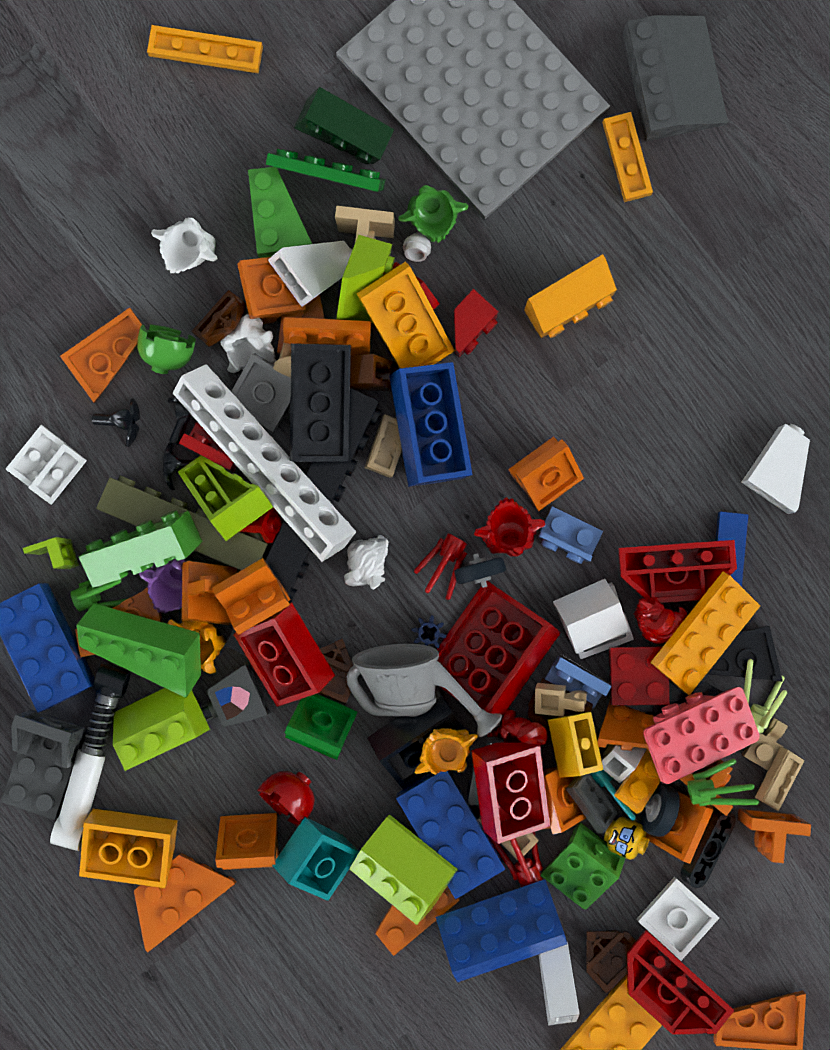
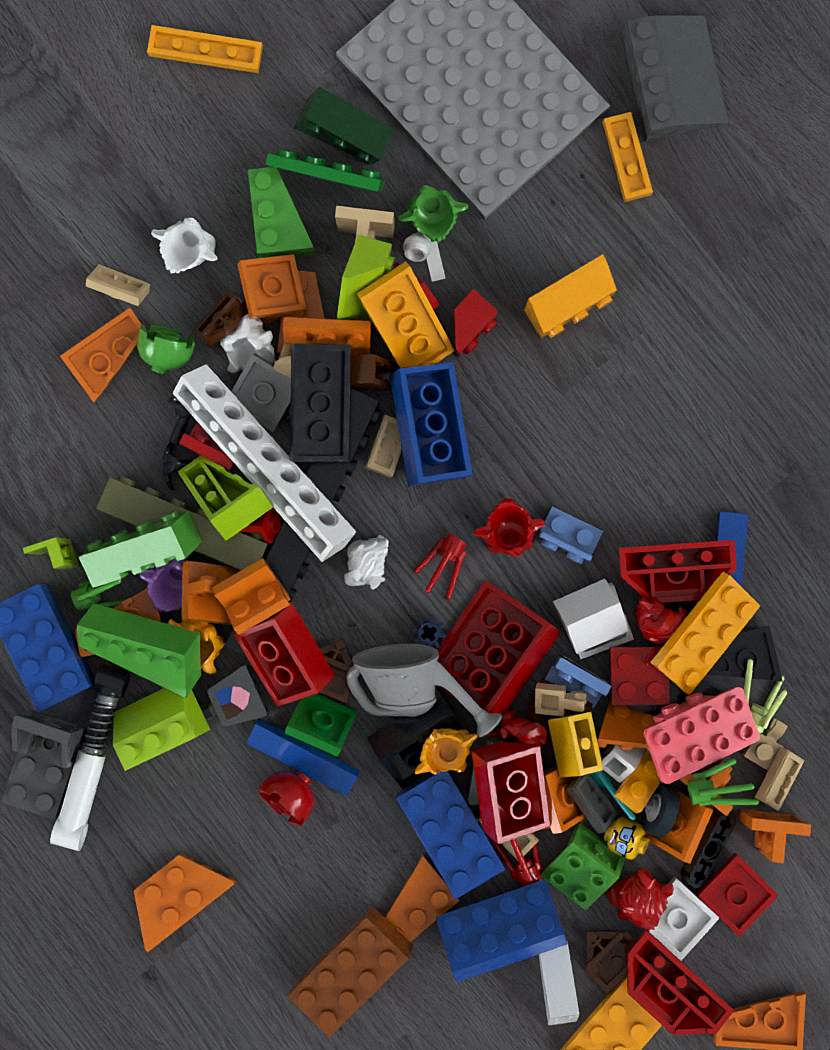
white slope [6,424,87,505] -> none
light orange slope [79,809,178,888] -> none
black plant [92,398,140,447] -> none
orange bracket [215,813,280,870] -> none
white slope [268,241,352,307] -> none
teal brick [272,817,360,901] -> none
lime slope [349,814,458,925] -> none
black wheel [454,553,506,588] -> none
orange bracket [508,436,584,511] -> none
white slope [741,424,810,514] -> none
none -> tan plate [86,264,151,306]
none -> blue tile [246,719,360,796]
none -> dark orange brick [287,905,413,1037]
none -> white sticker [426,237,446,282]
none -> red hair [607,867,674,931]
none -> red plate [696,853,779,937]

